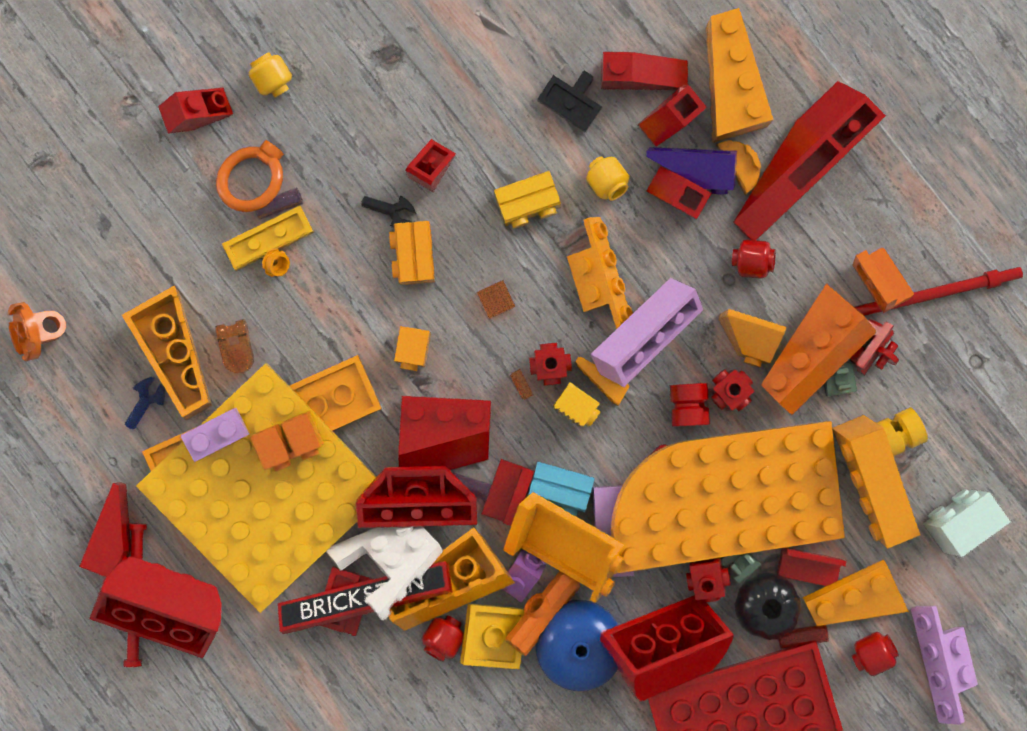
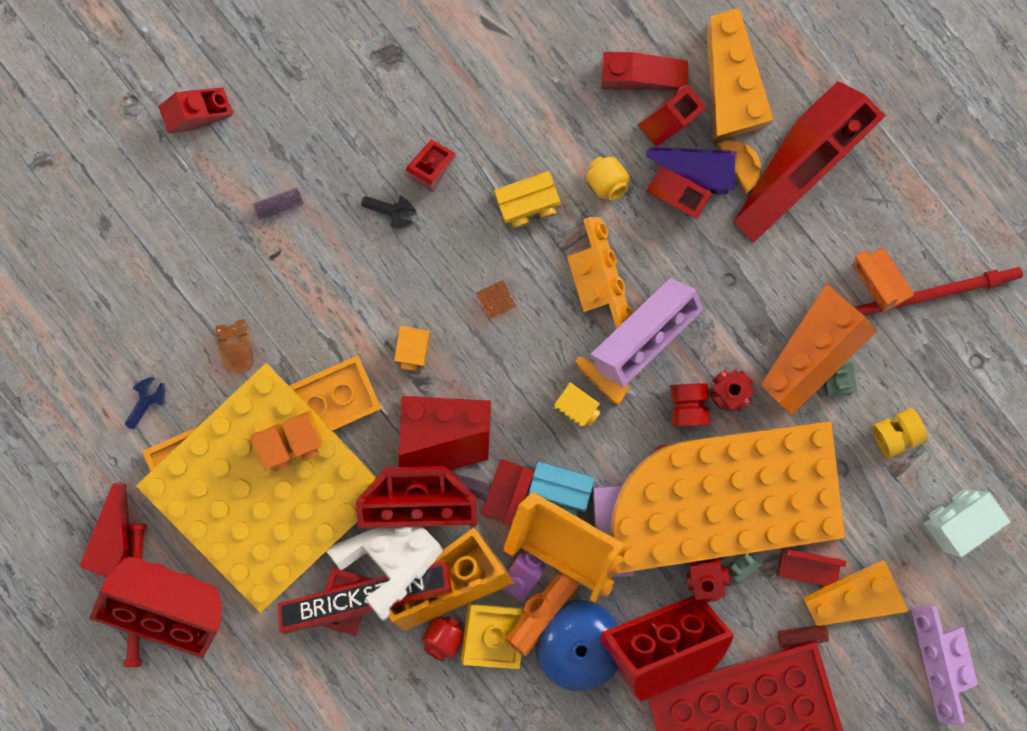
orange tile [8,302,66,361] -> none
light orange wedge [122,285,212,420] -> none
lavender plate [180,407,250,462] -> none
orange piece [216,140,284,212] -> none
yellow tile [222,205,314,271] -> none
yellow head [248,52,292,98] -> none
light orange plate [262,248,290,277] -> none
light orange brick [389,221,435,285] -> none
clear orange tile [510,369,533,400] -> none
red brick [529,343,572,386] -> none
black plate [537,70,602,133] -> none
light orange slope [718,309,786,368] -> none
red head [732,240,776,279] -> none
black piece [734,573,801,640] -> none
light orange wedge [832,415,920,549] -> none
red hips [849,319,899,376] -> none
red head [851,632,899,676] -> none

